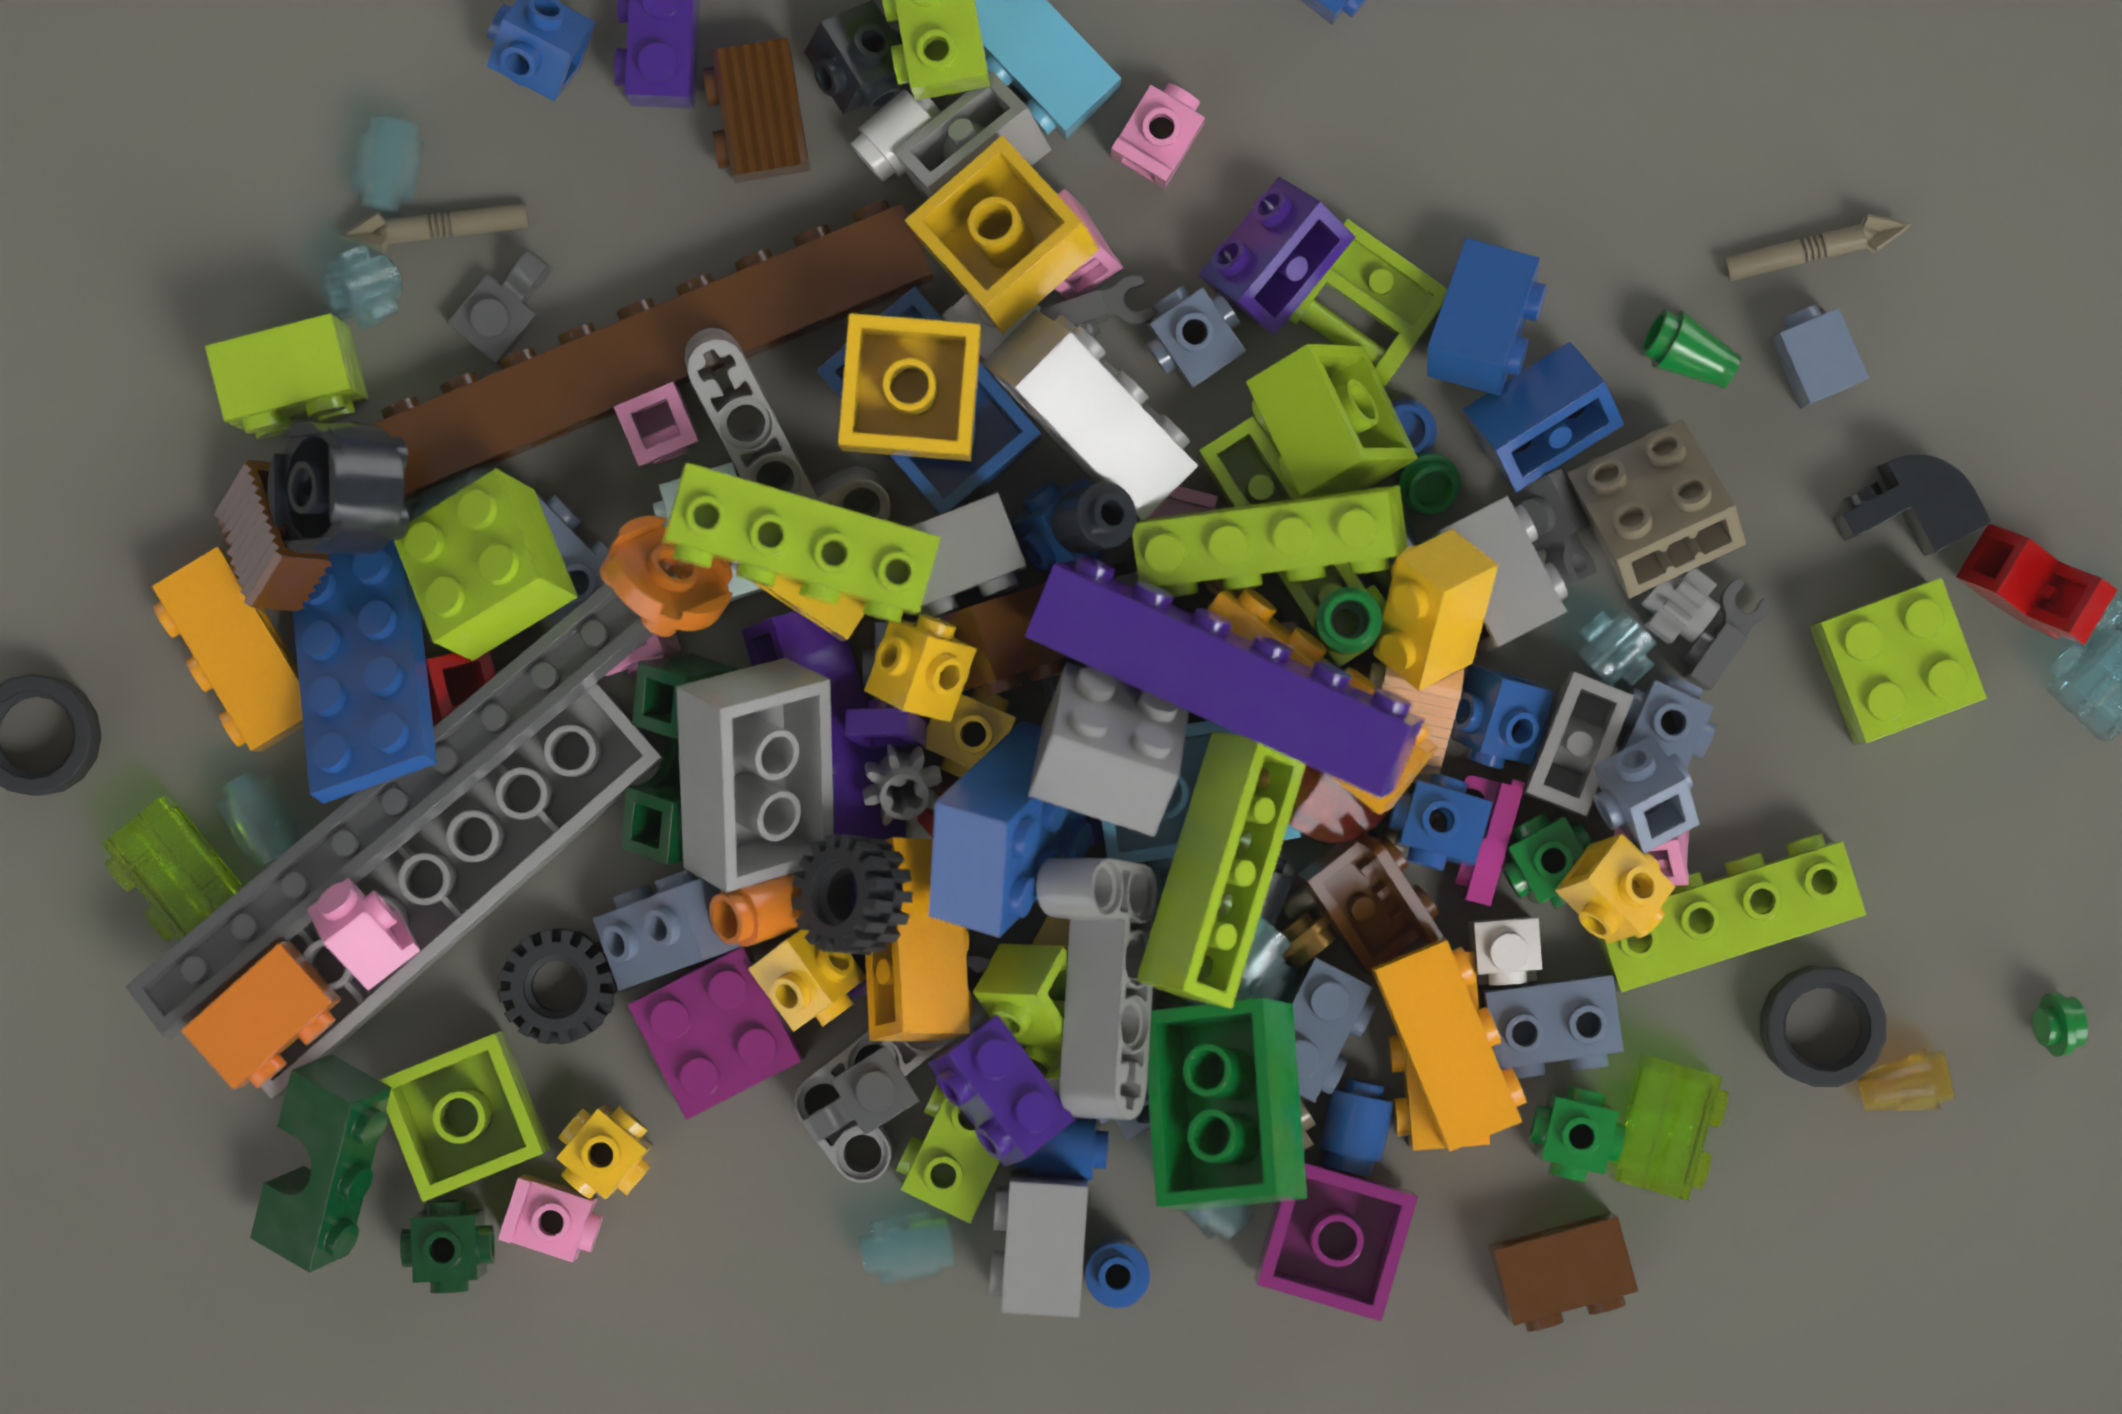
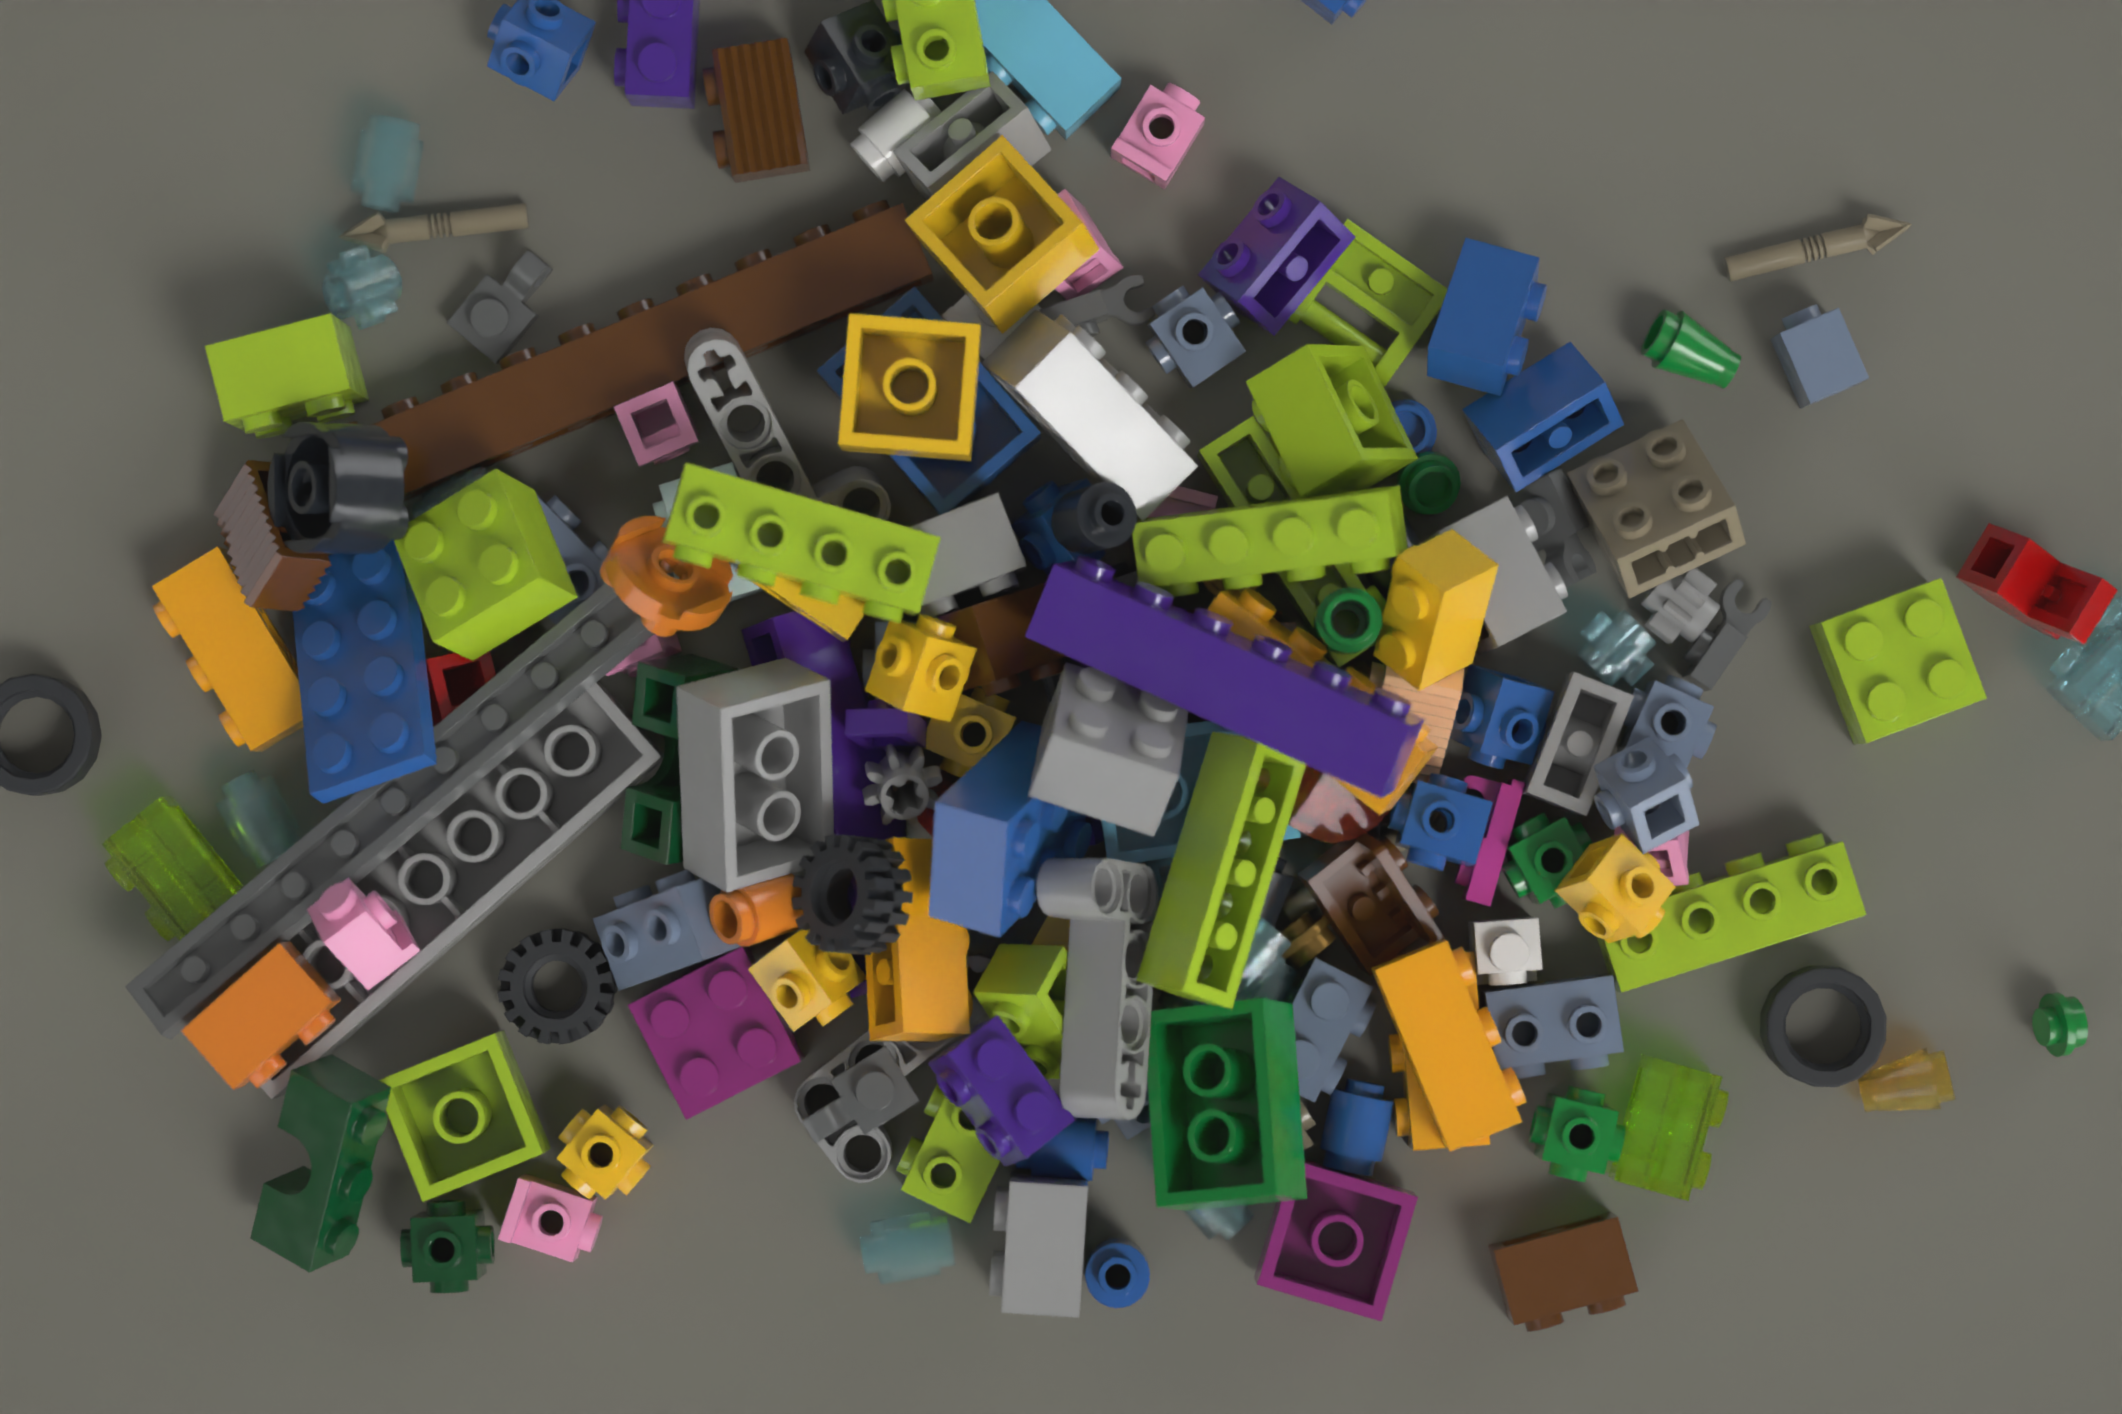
black brick [1833,454,1992,556] -> none

